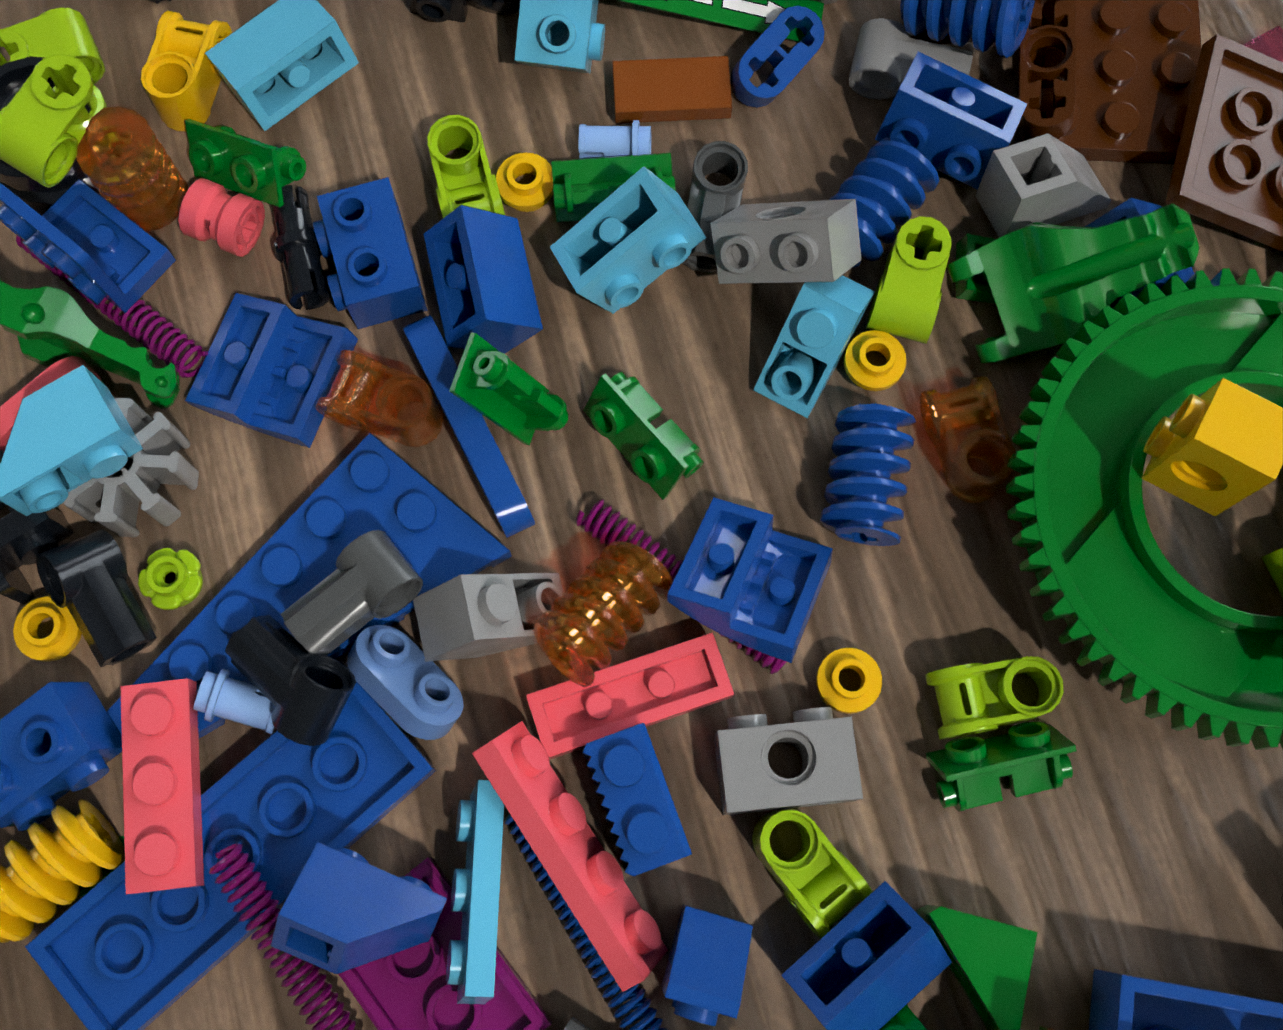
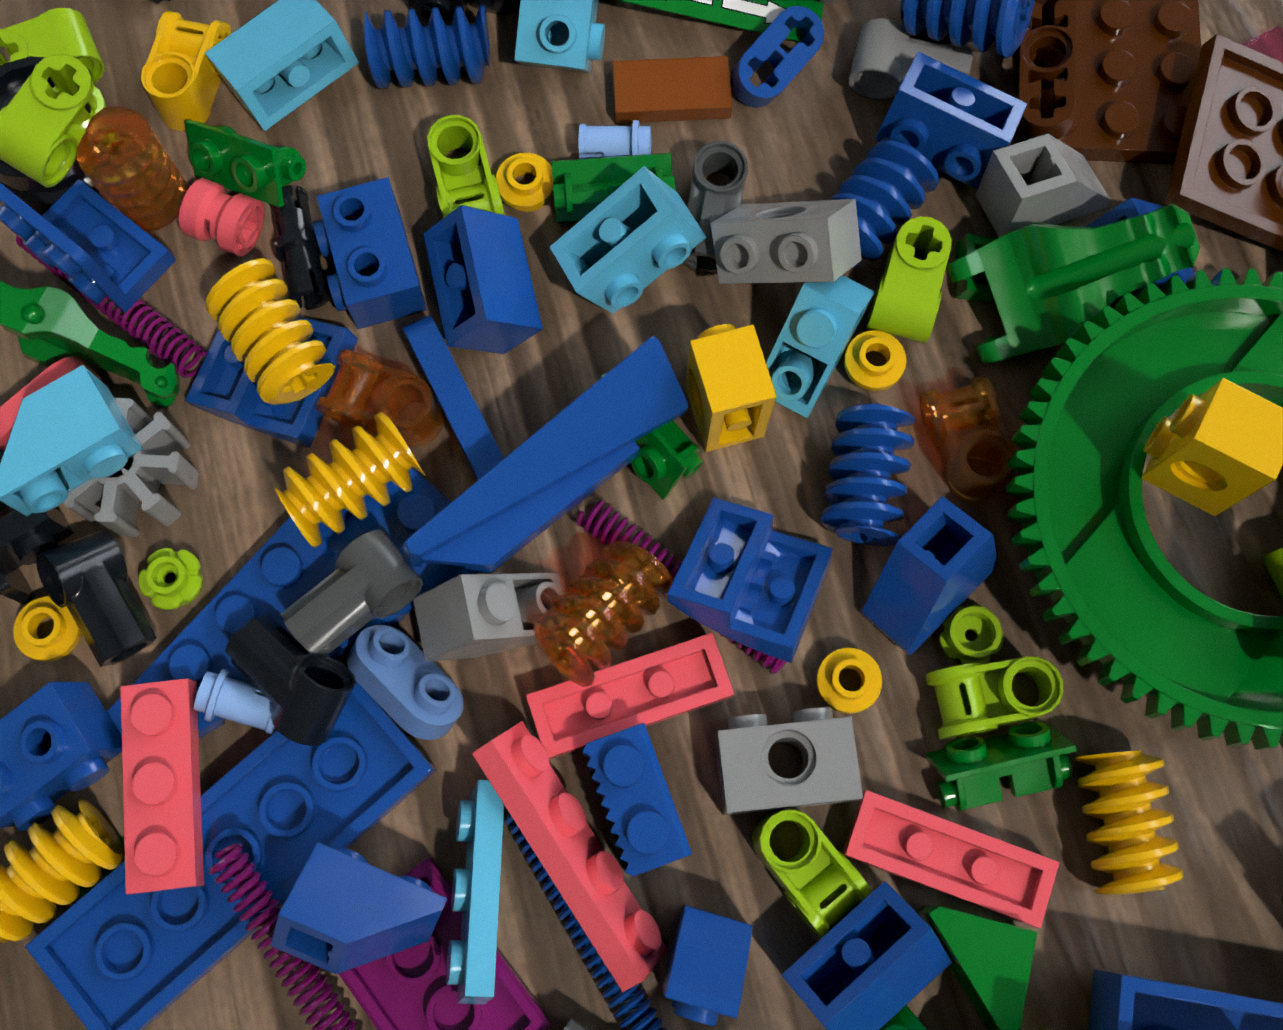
green hinge [449,332,569,445] -> none
none -> yellow piece [205,258,336,405]
none -> yellow piece [274,412,425,548]
none -> blue piece [364,5,490,89]
none -> blue wedge [403,336,689,573]
none -> yellow brick [685,324,777,453]
none -> coral plate [842,790,1060,929]
none -> blue slope [861,496,998,656]
none -> lime plate [939,604,1004,665]
none -> yellow piece [1074,750,1184,895]

